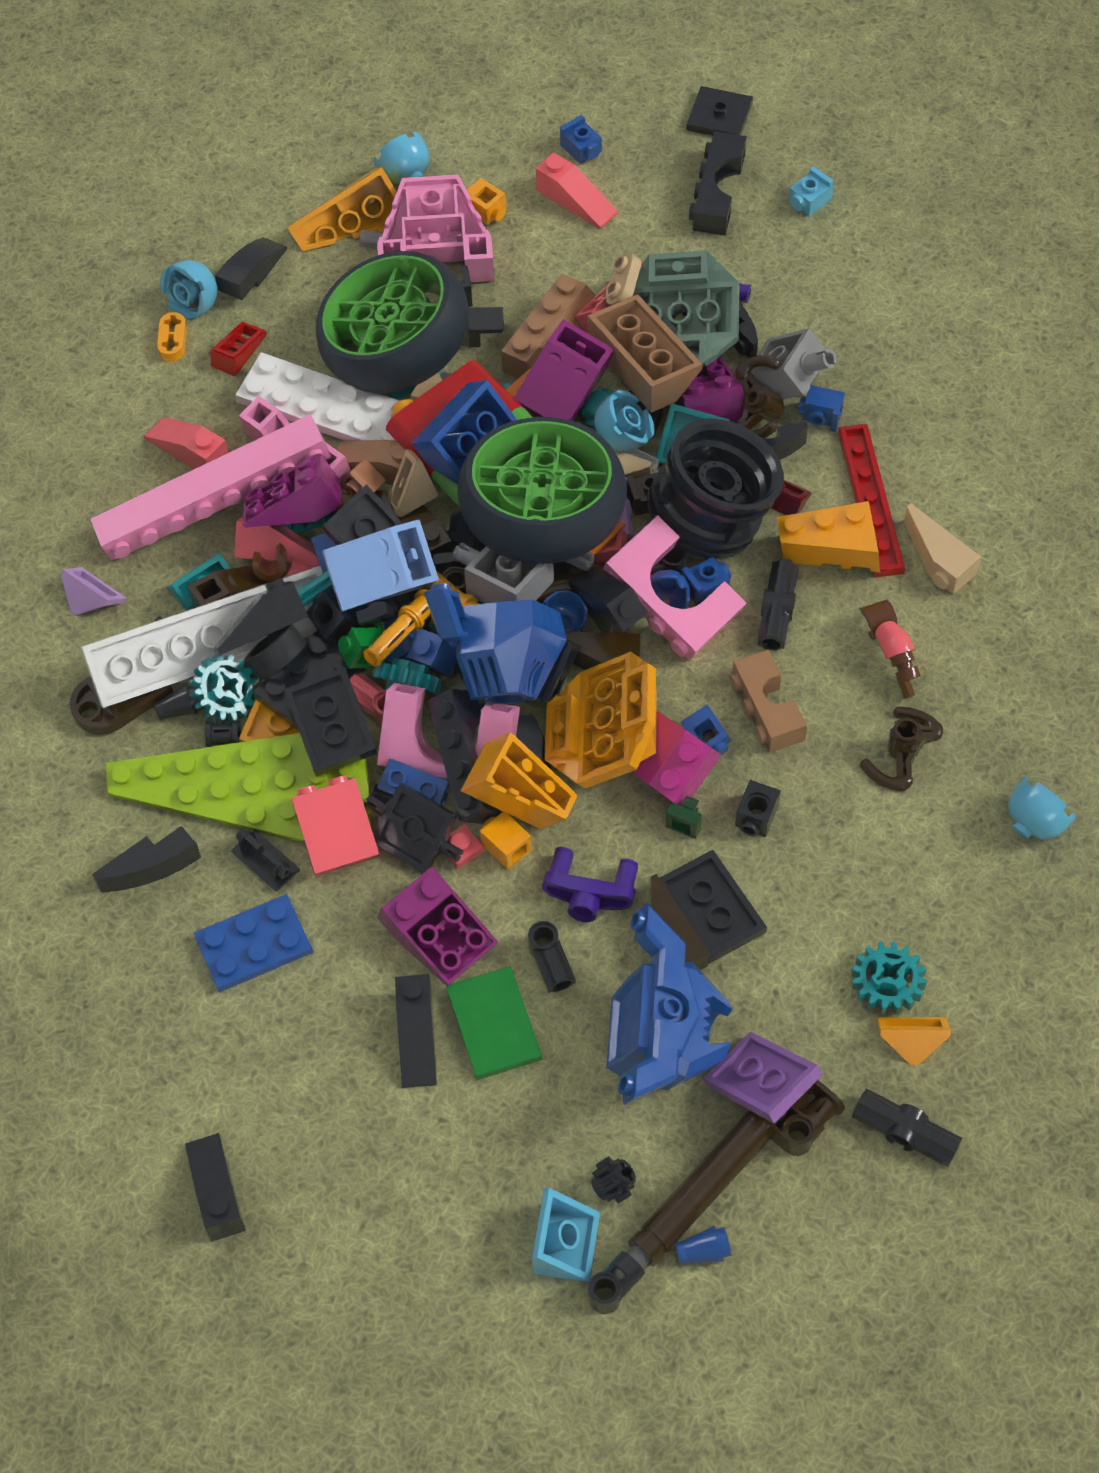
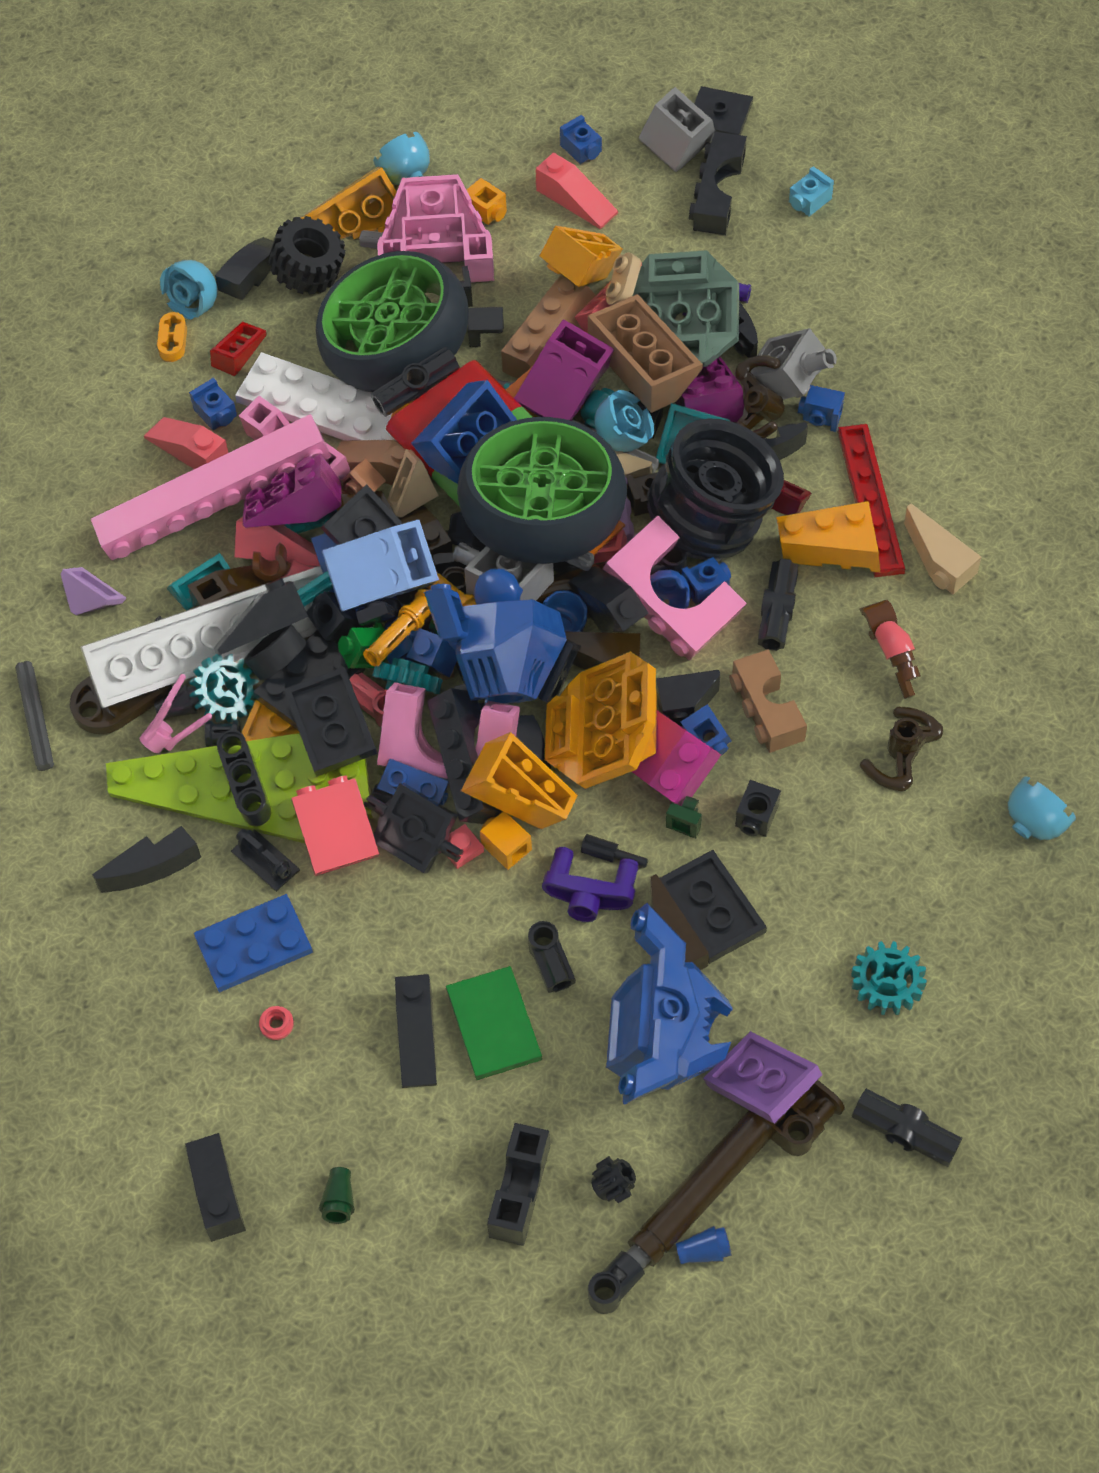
magenta slope [377,867,499,986] -> none
medium azure slope [532,1188,600,1282] -> none
light orange slope [877,1017,951,1065] -> none
none -> dark grey axle [15,661,54,771]
none -> bright pink plant [139,674,212,753]
none -> blue brick [189,378,237,431]
none -> black beam [217,730,272,826]
none -> coral plate [259,1006,294,1040]
none -> black tyre [269,216,346,295]
none -> dark green cone [319,1167,355,1224]
none -> black piece [371,347,460,417]
none -> blue hair [474,569,523,604]
none -> black arch [487,1123,550,1246]
none -> light orange wedge [539,226,623,287]
none -> black axle [581,834,648,868]
none -> light grey slope [639,87,715,172]
none -> black slope [656,670,720,727]

